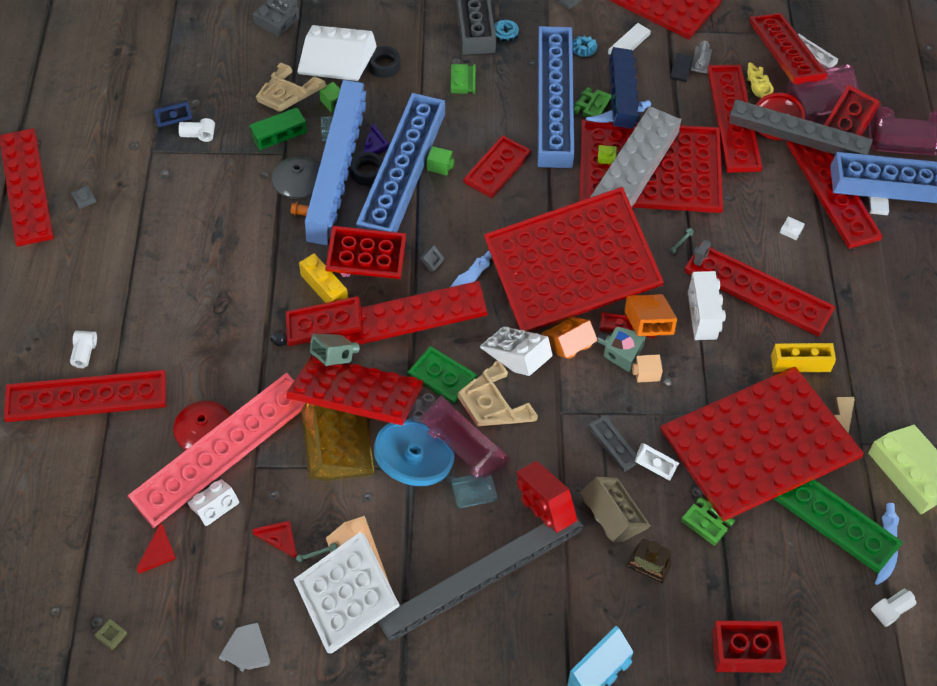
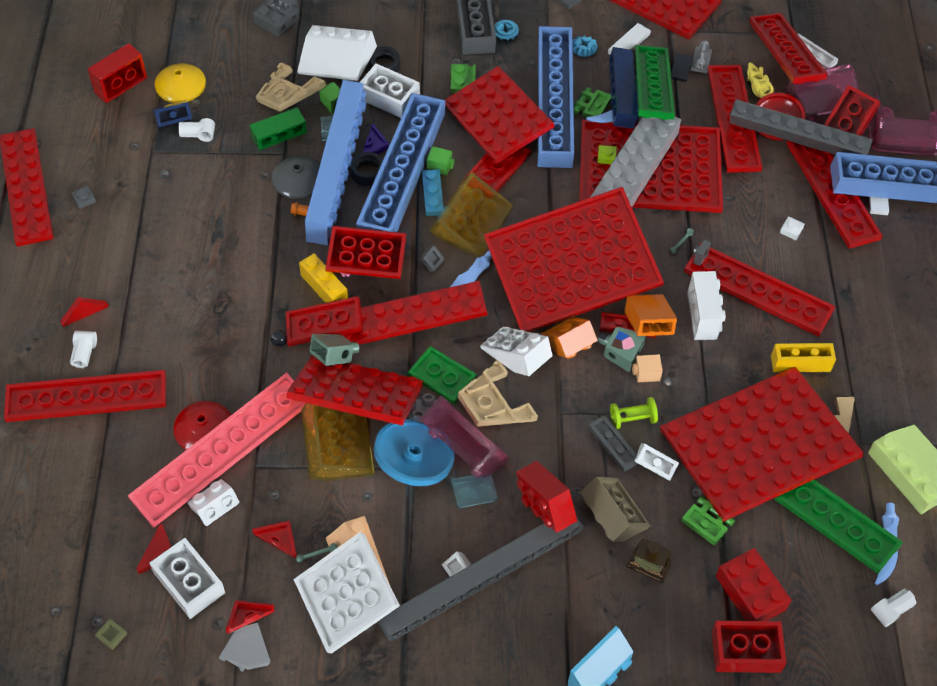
none -> red tile [60,297,109,326]
none -> red brick [87,44,147,104]
none -> white brick [149,538,225,619]
none -> yellow dish [155,63,206,103]
none -> red tile [226,600,275,633]
none -> white brick [360,64,420,118]
none -> dark azure plate [422,169,444,216]
none -> clear yellow slope [429,172,513,257]
none -> white slope [442,551,471,577]
none -> red plate [445,66,554,164]
none -> lime hose [610,397,658,429]
none -> green plate [634,45,675,120]
none -> red brick [716,548,792,621]

